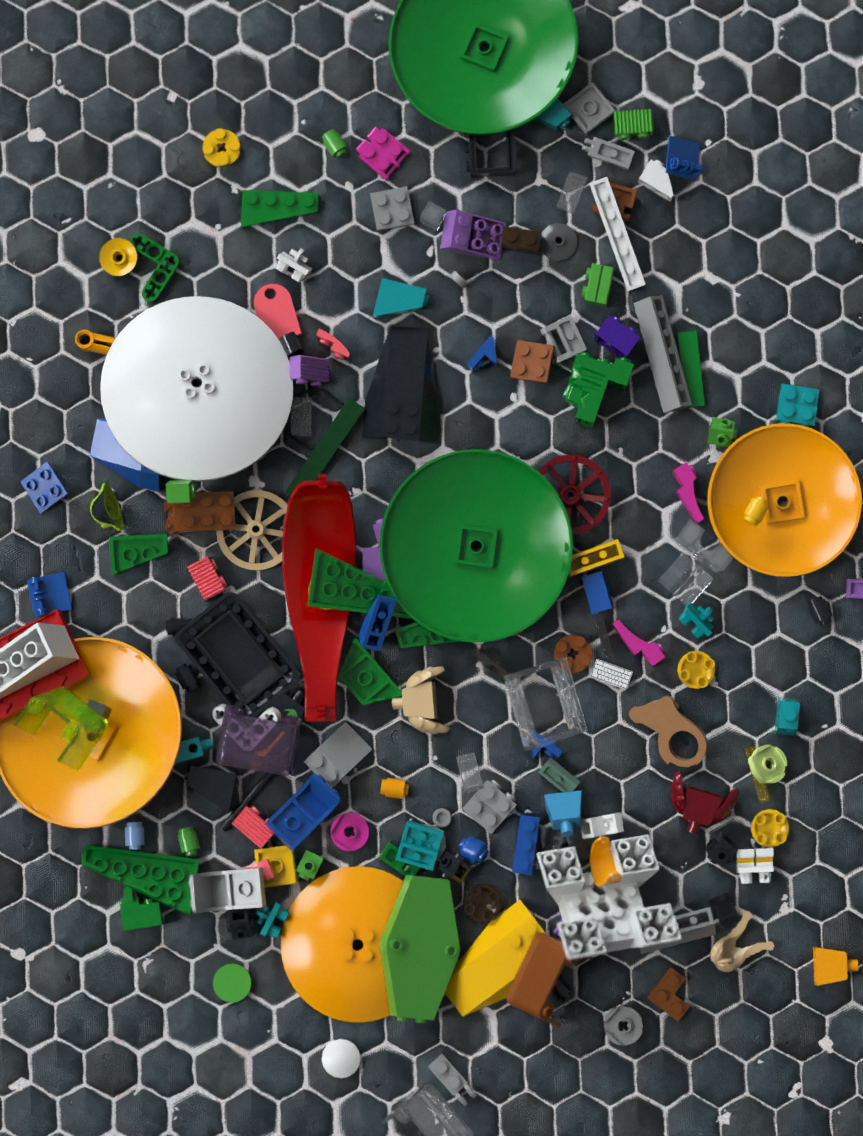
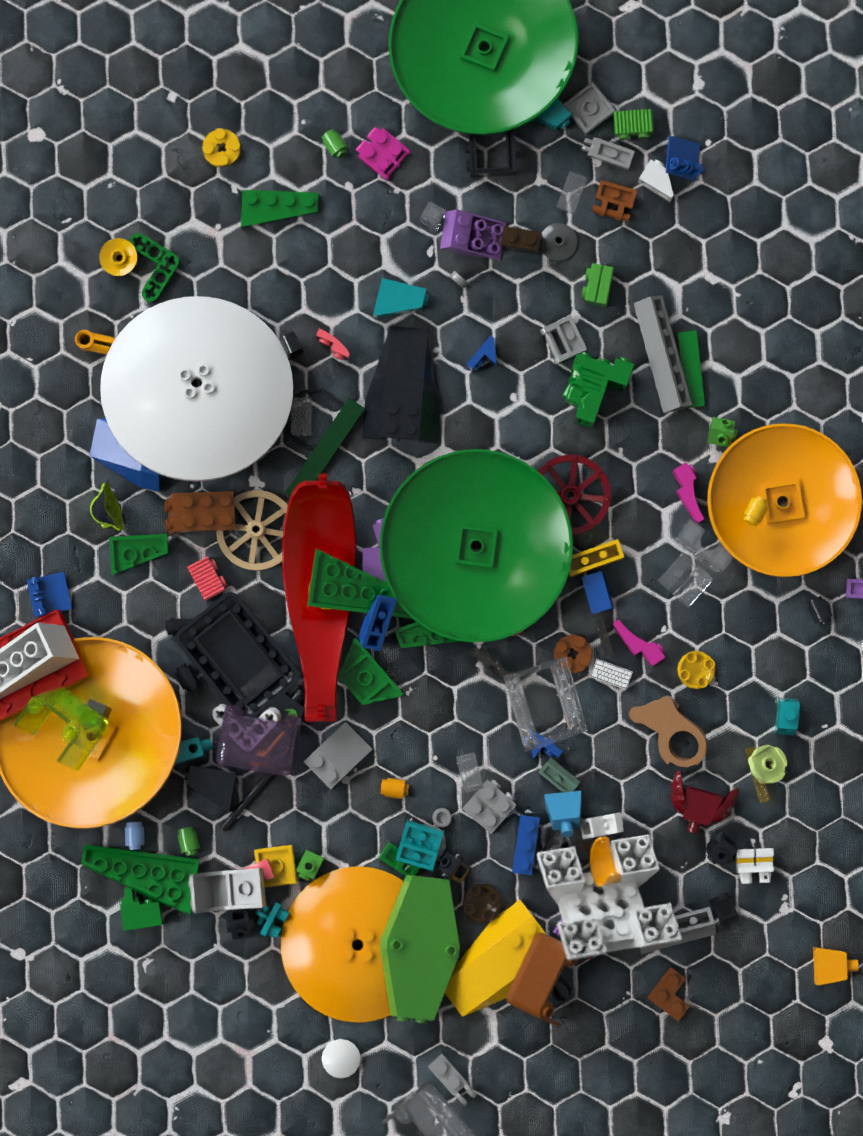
hinge [21,461,68,514] -> none
bright green brick [166,480,196,503] -> none
bright green tile [213,964,252,1003] -> none
coral brick [232,806,274,849] -> none
coral tile [254,284,302,339] -> none
blue bracket [265,773,341,851] -> none
white hips [276,248,313,282] -> none
medium lavender brick [290,355,330,386] -> none
dark pink plate [331,813,369,851] -> none
light grey plate [370,186,414,232] -> none
tan torso [392,666,450,735] -> none
blue head [459,836,489,865] -> none
dark orange plate [510,340,555,384] -> none
white plate [589,177,646,291] -> none
dark purple brick [594,315,640,358] -> none
light grey plate [604,1006,643,1045] -> none
teal hips [679,602,714,639] -> none
tan hair [710,911,774,972] -> none
yellow dish [751,809,789,848] -> none
teal plate [775,384,819,428] -> none

